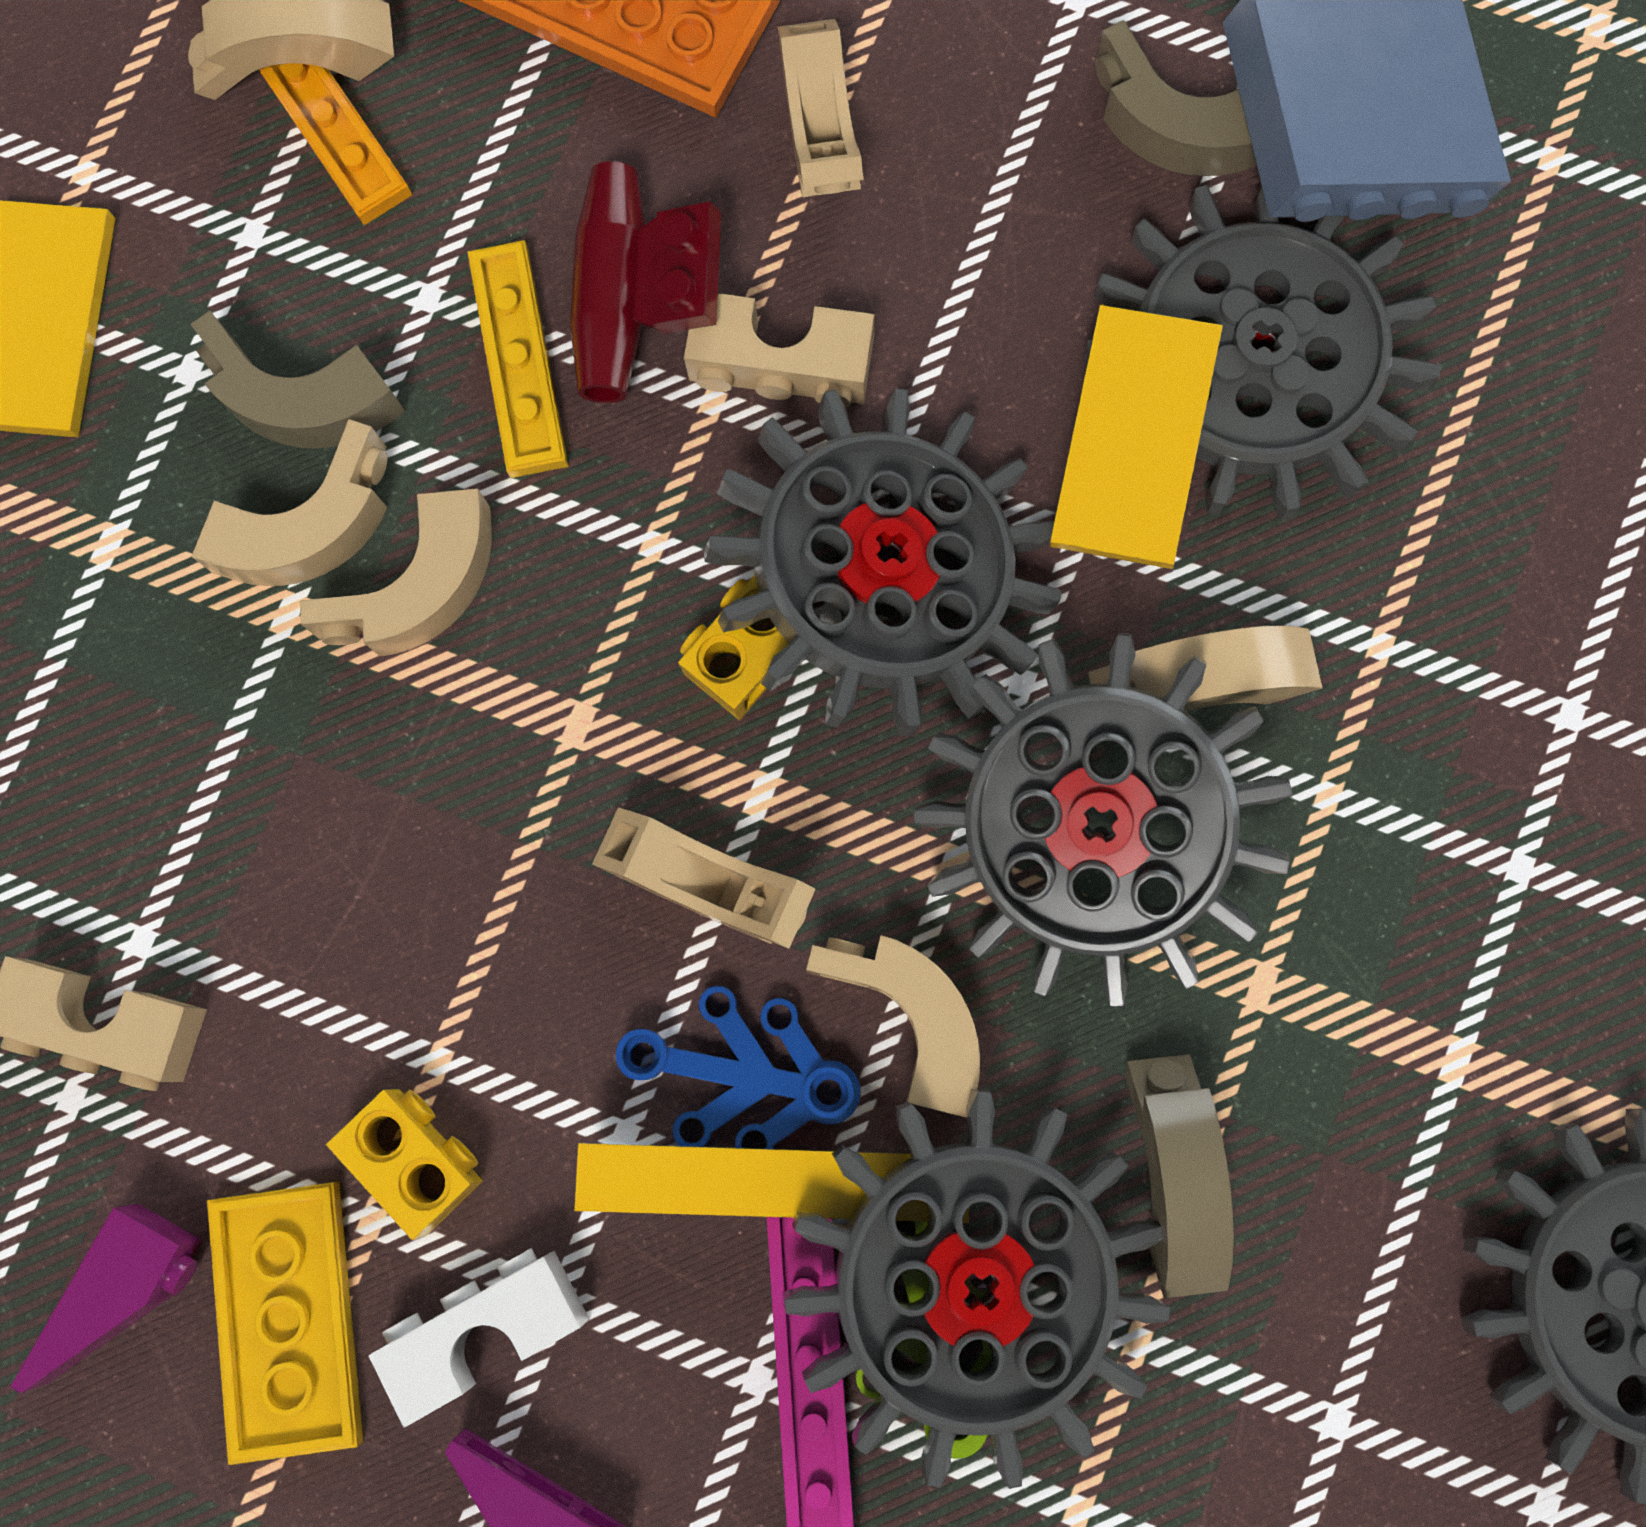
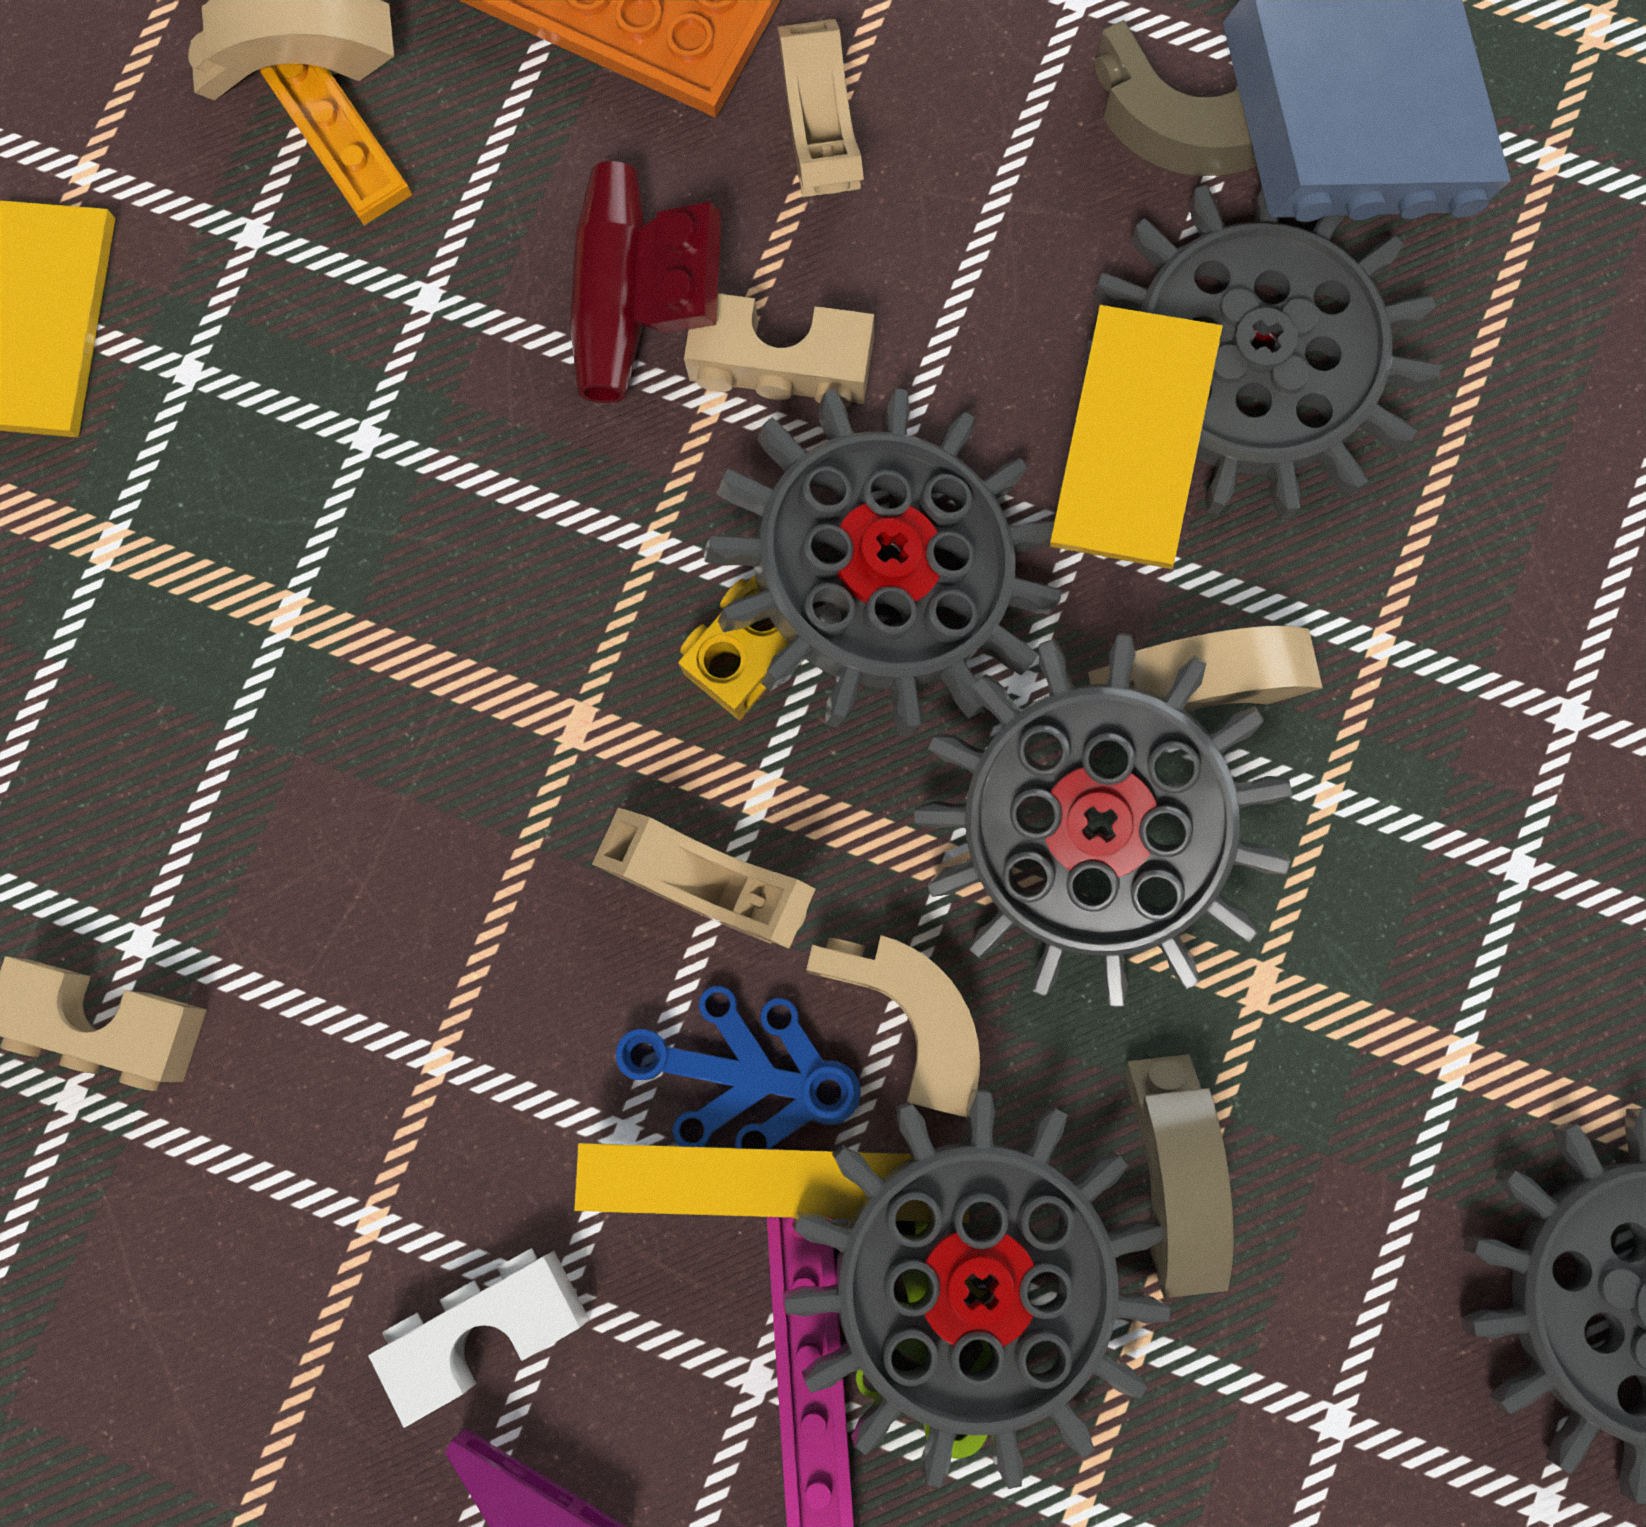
magenta slope [10,1204,202,1393] -> none
dark tan arch [191,311,406,449] -> none
tan arch [191,419,387,586] -> none
yellow tile [207,1181,363,1465] -> none
tan arch [300,488,492,656] -> none
yellow brick [326,1089,483,1241] -> none
yellow tile [467,240,569,478] -> none

